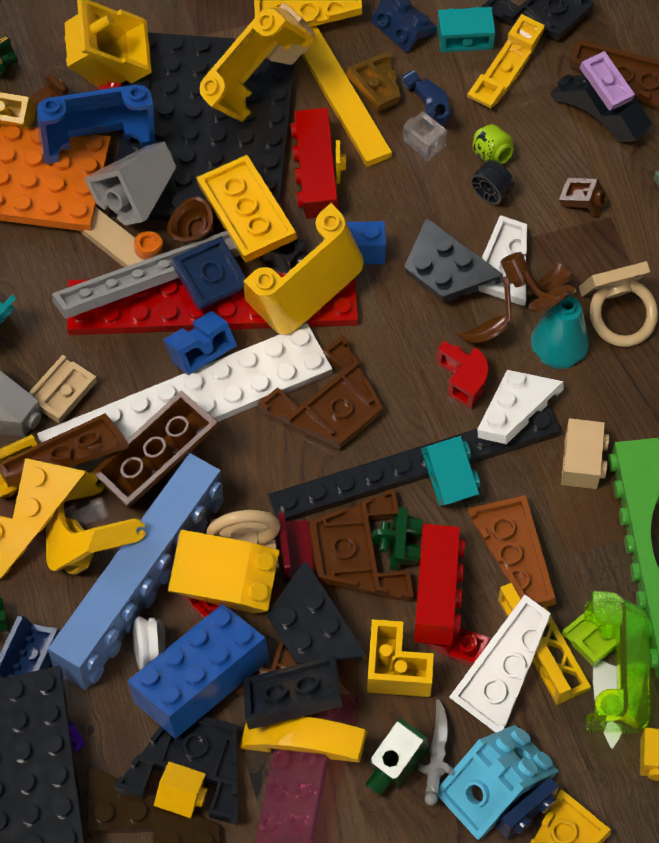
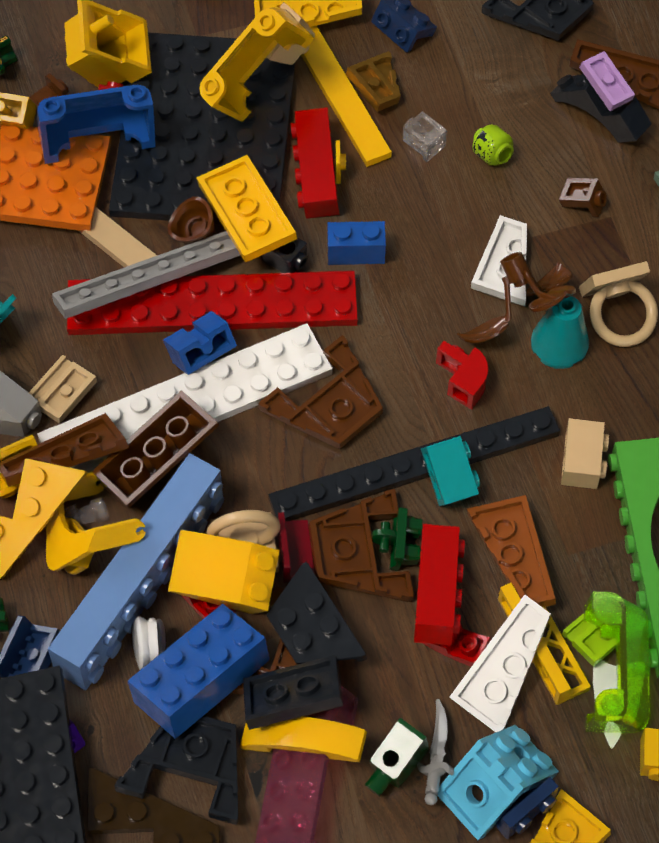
light grey slope [84,141,176,225] -> none
orange tile [134,231,163,260] -> none
yellow brick [154,762,208,818] -> none
dark blue tile [170,236,246,311] -> none
yellow windscreen [243,203,364,335] -> none
yellow brick [367,619,434,697] -> none
dark blue arm [401,70,450,126] -> none
black wing [404,219,503,303] -> none
teal brick [437,7,495,52] -> none
yellow slope [467,14,545,108] -> none
black wheel [470,160,515,205] -> none
white wing [477,370,564,444] -> none

